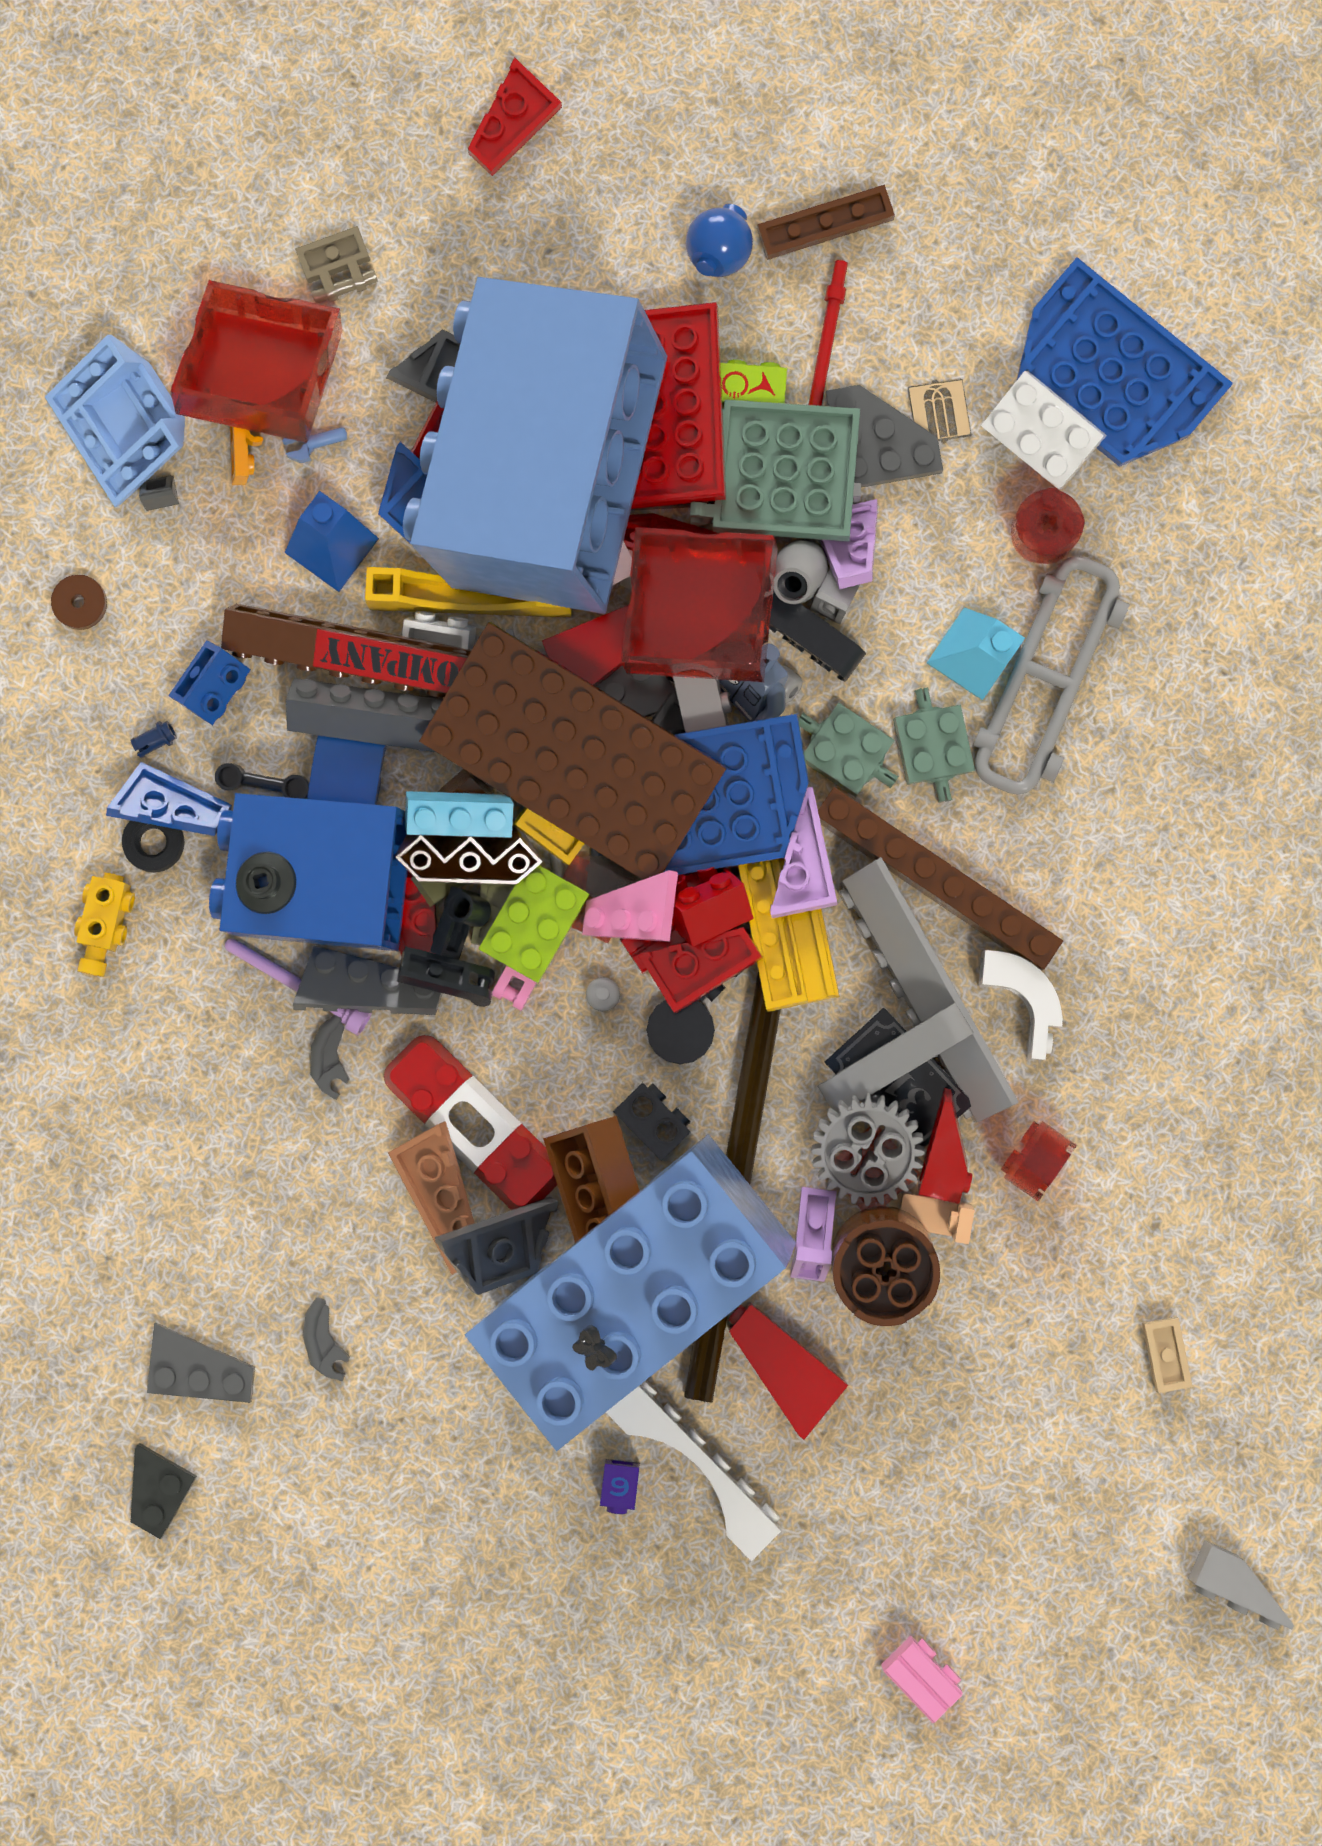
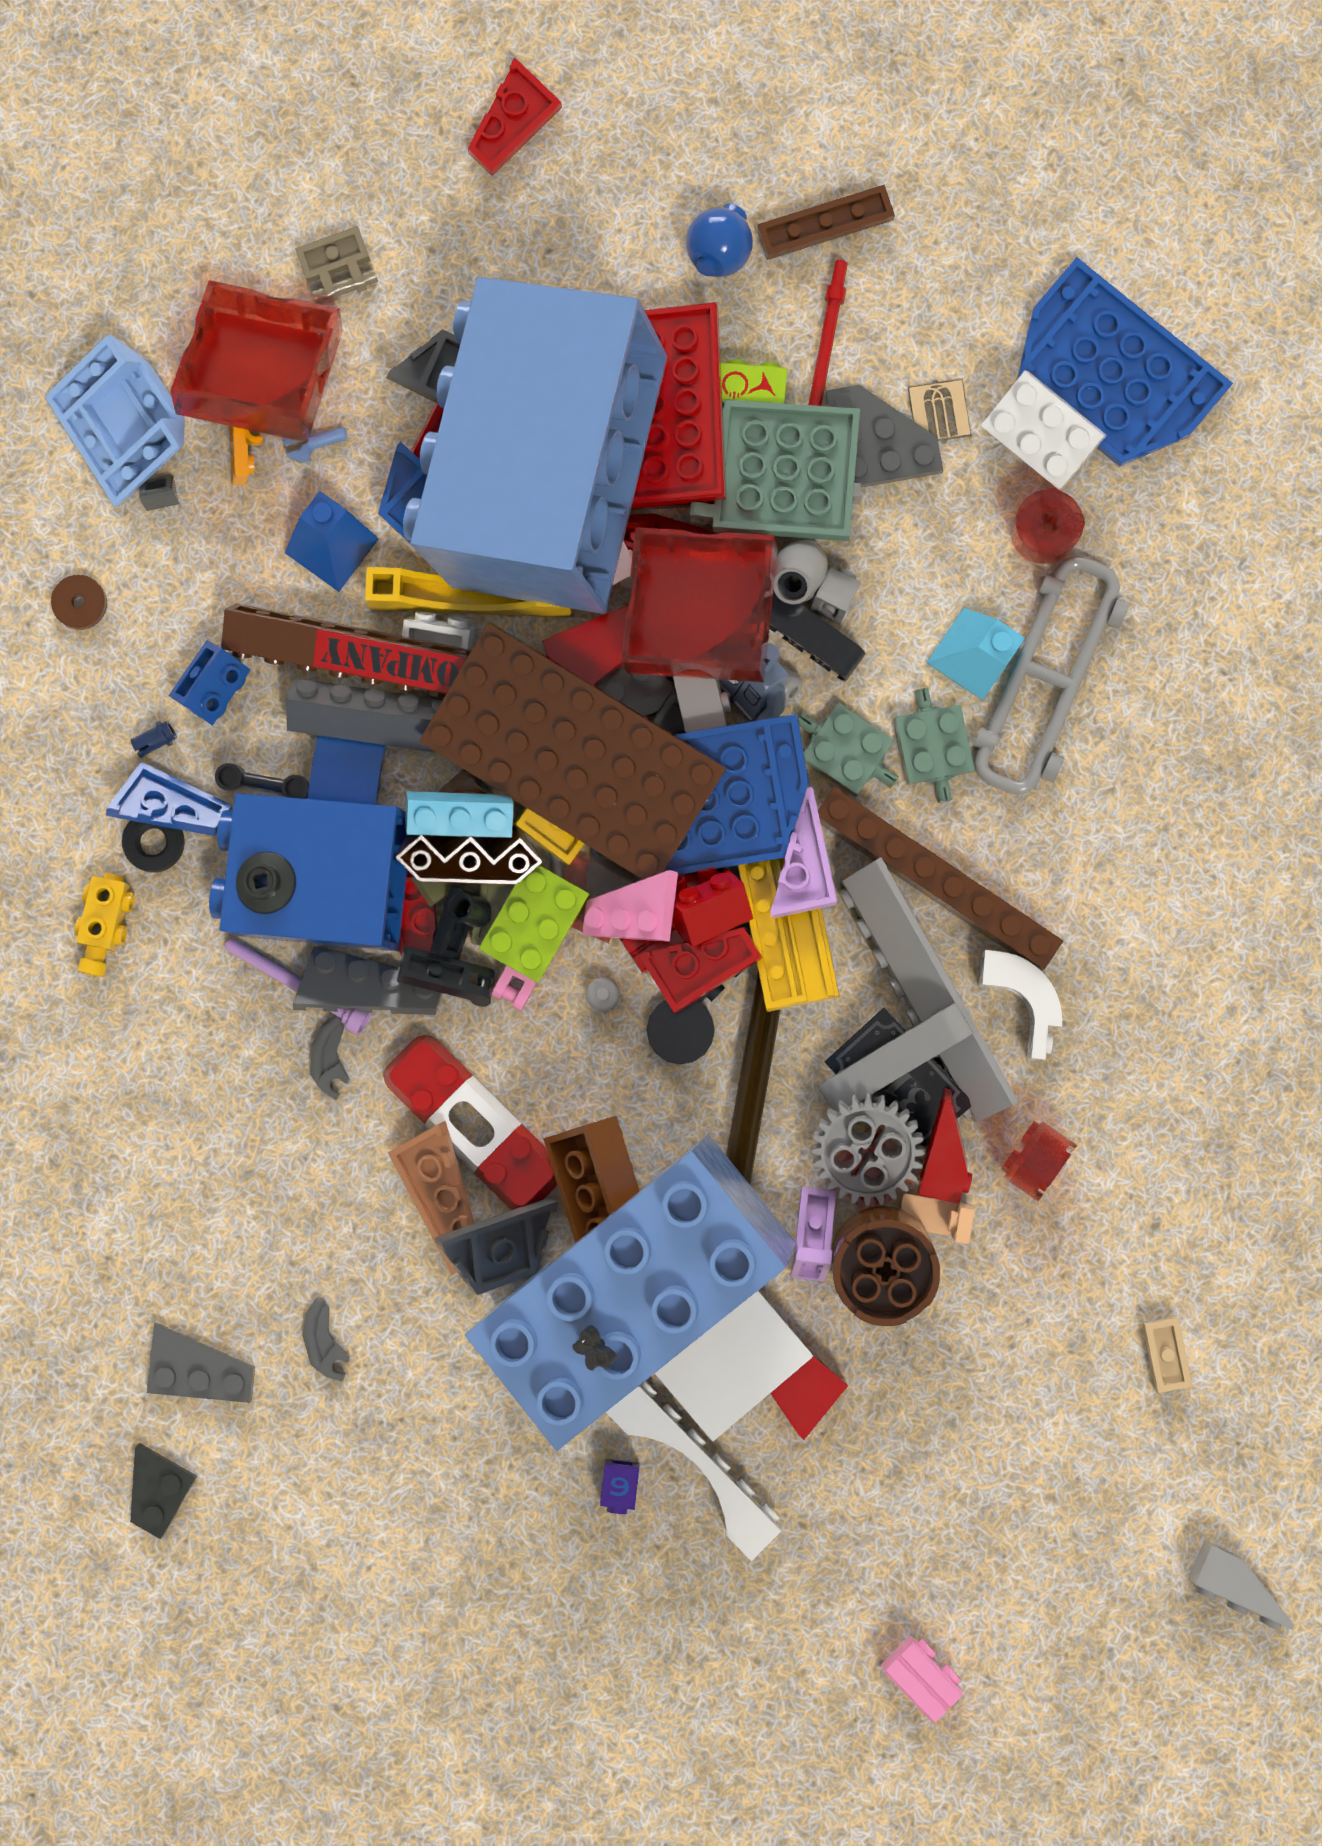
black brick [613,1082,691,1161] -> none
lavender wing [819,499,878,589] -> none
none -> white sticker [655,1291,813,1442]

